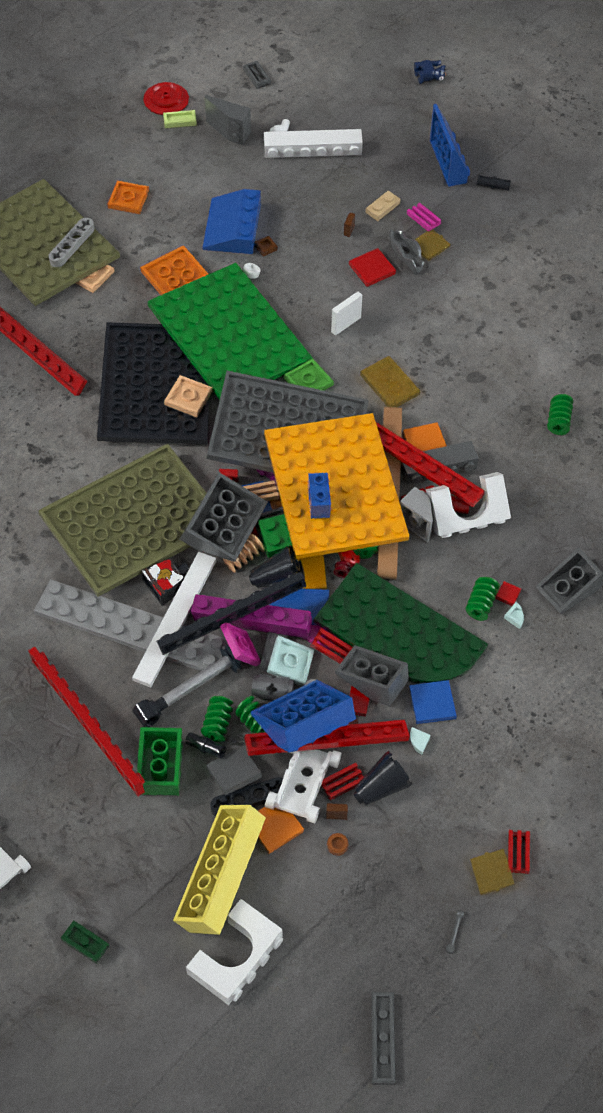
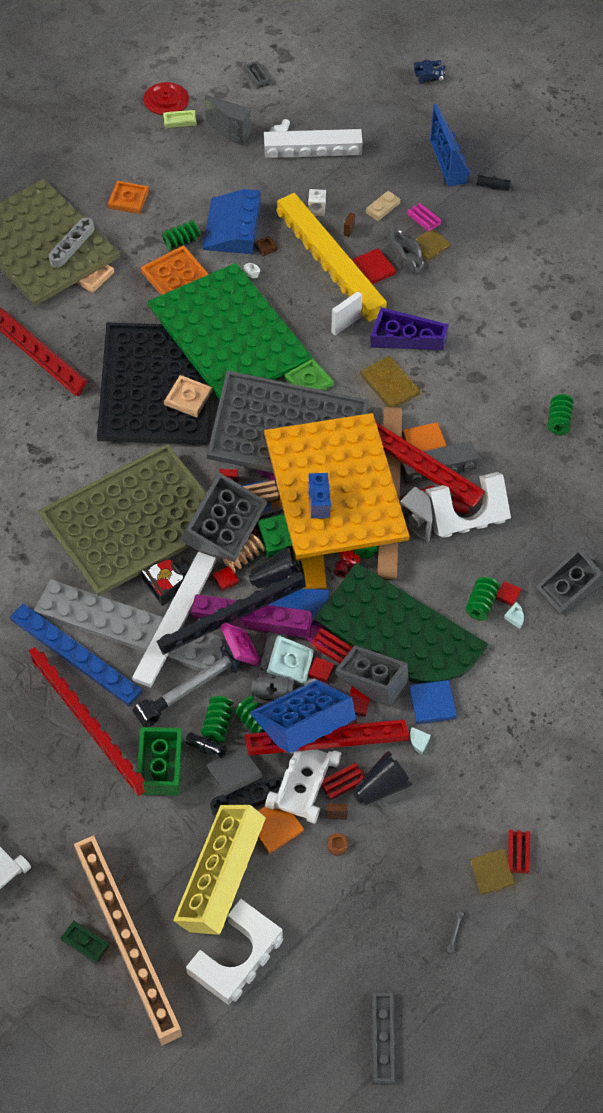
none -> blue plate [10,604,142,707]
none -> light nougat brick [74,835,182,1046]
none -> green piece [162,220,200,251]
none -> red tile [212,566,239,592]
none -> yellow brick [276,193,387,322]
none -> white brick [308,189,326,216]
none -> red tile [308,657,334,683]
none -> dark purple wedge [370,307,449,350]

